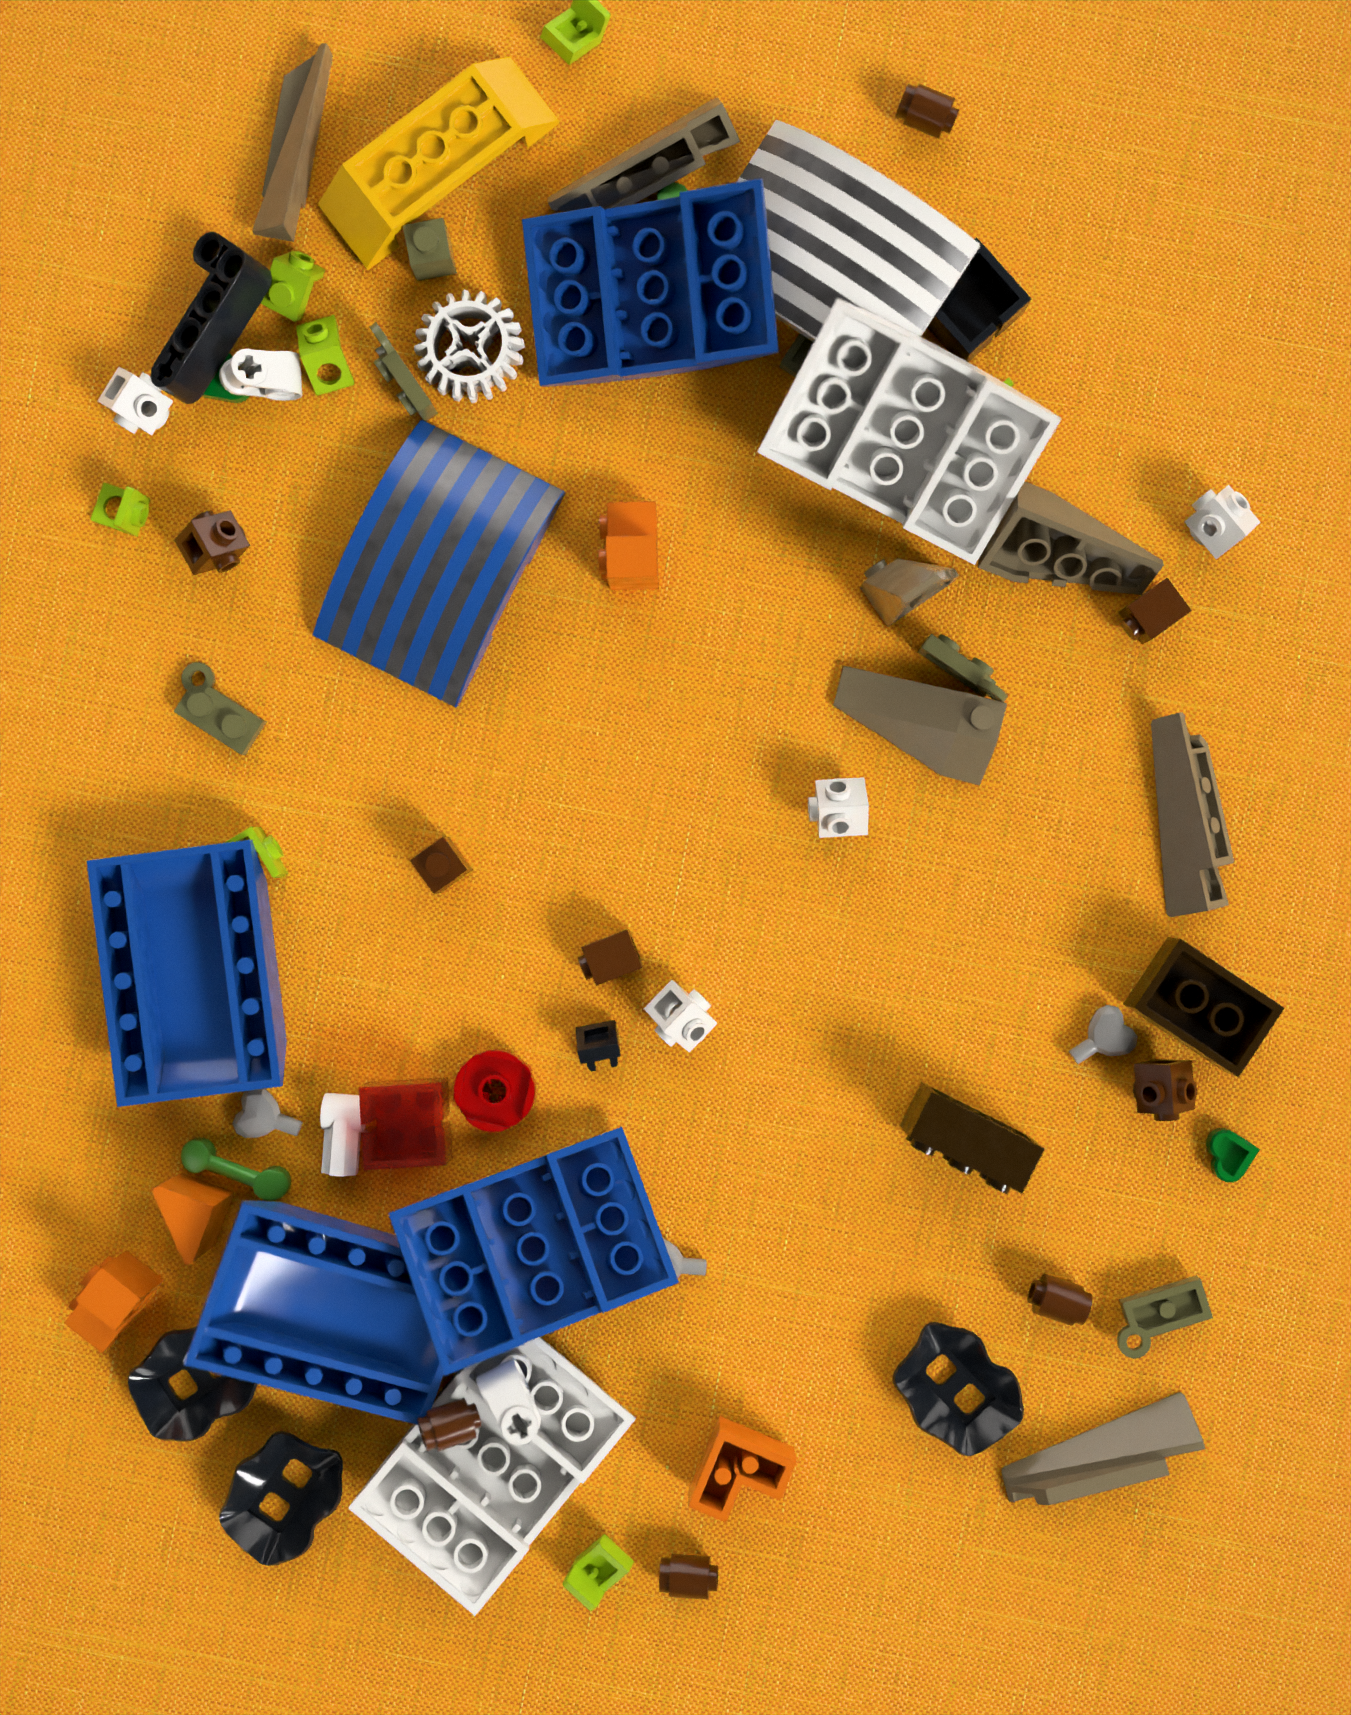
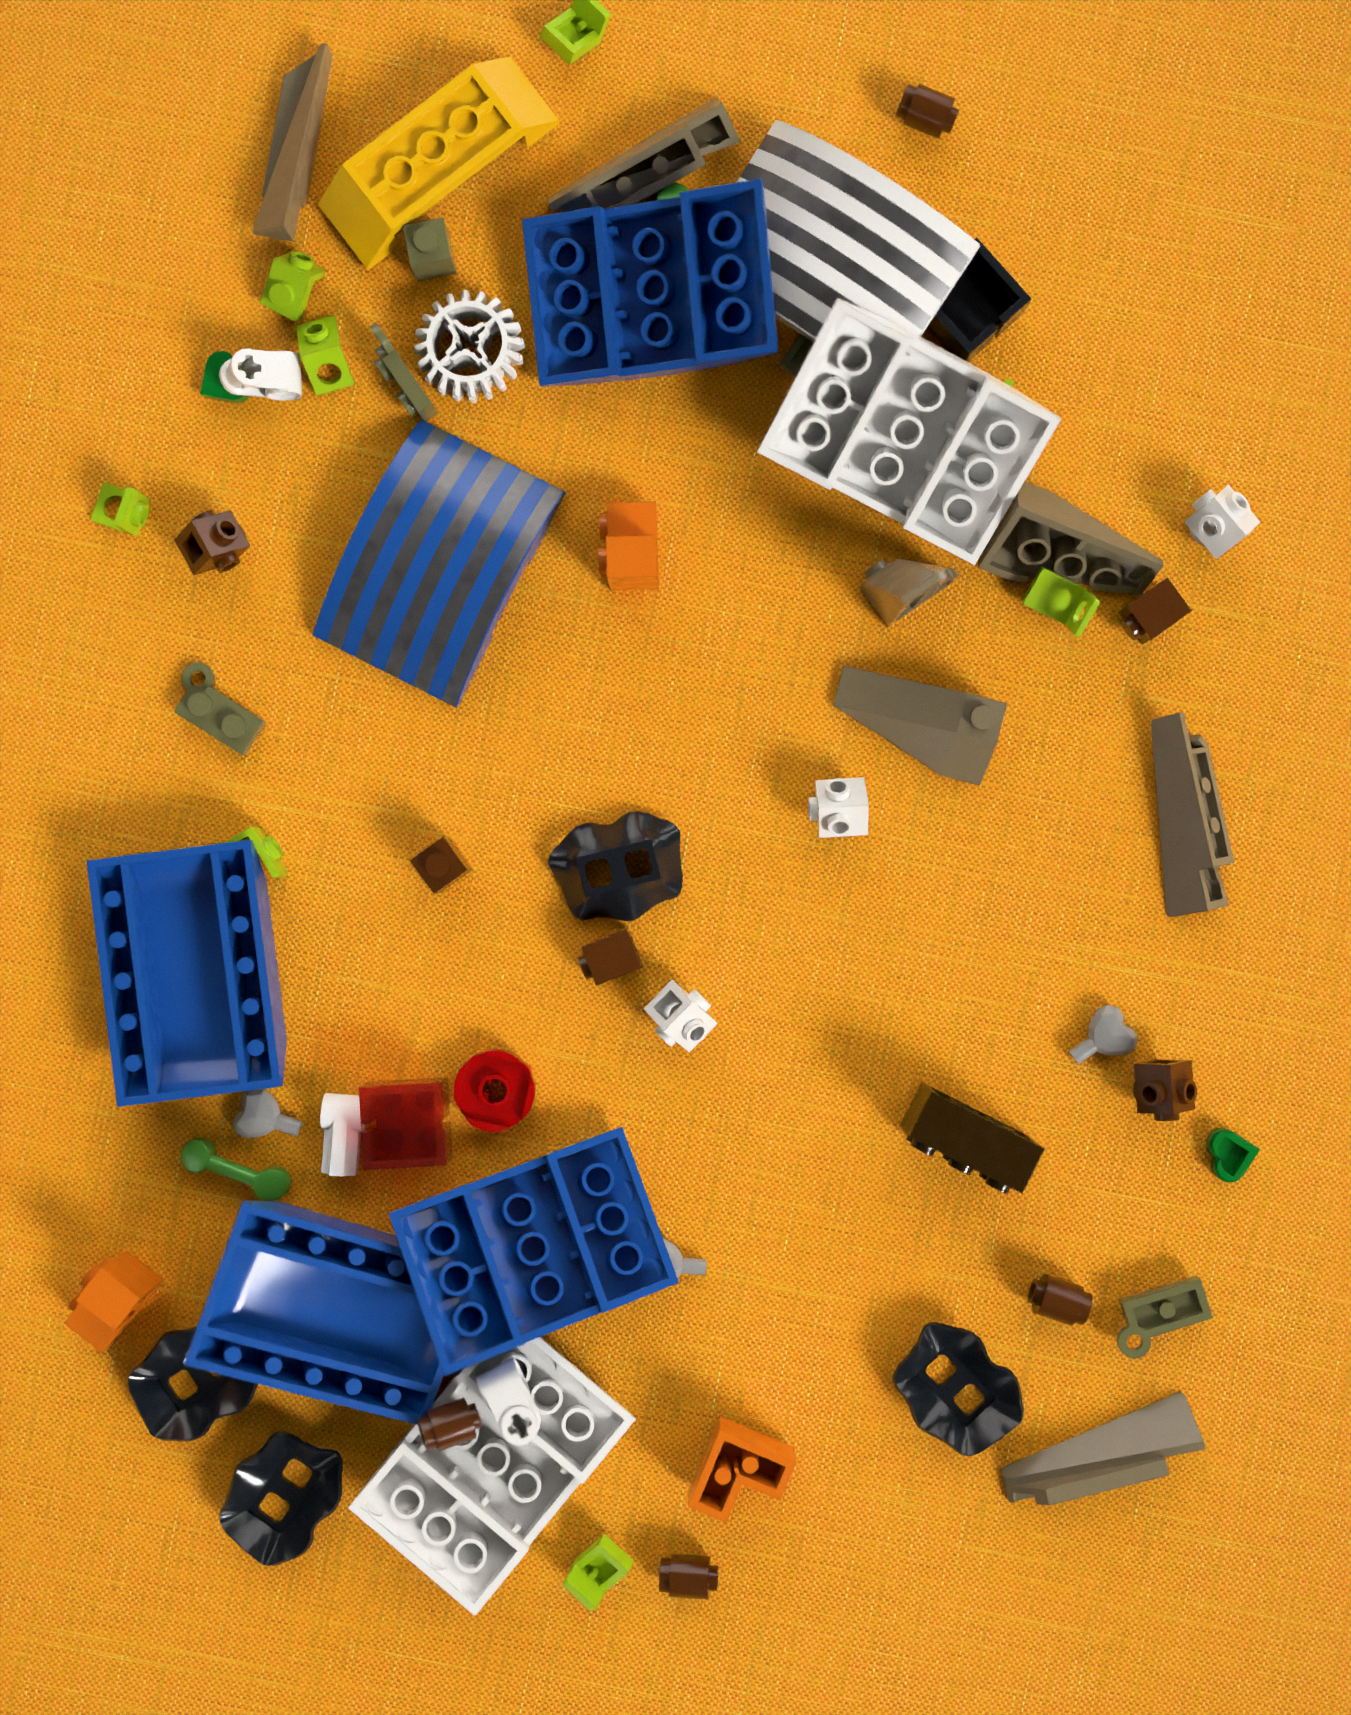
white brick [98,367,173,435] -> none
black beam [151,232,272,404] -> none
orange slope [151,1172,234,1266] -> none
black tile [576,1020,621,1072] -> none
olive hinge [918,634,1008,703] -> none
dark brown brick [1123,937,1285,1077] -> none
none -> black piece [548,811,683,921]
none -> lime bracket [1022,567,1100,637]

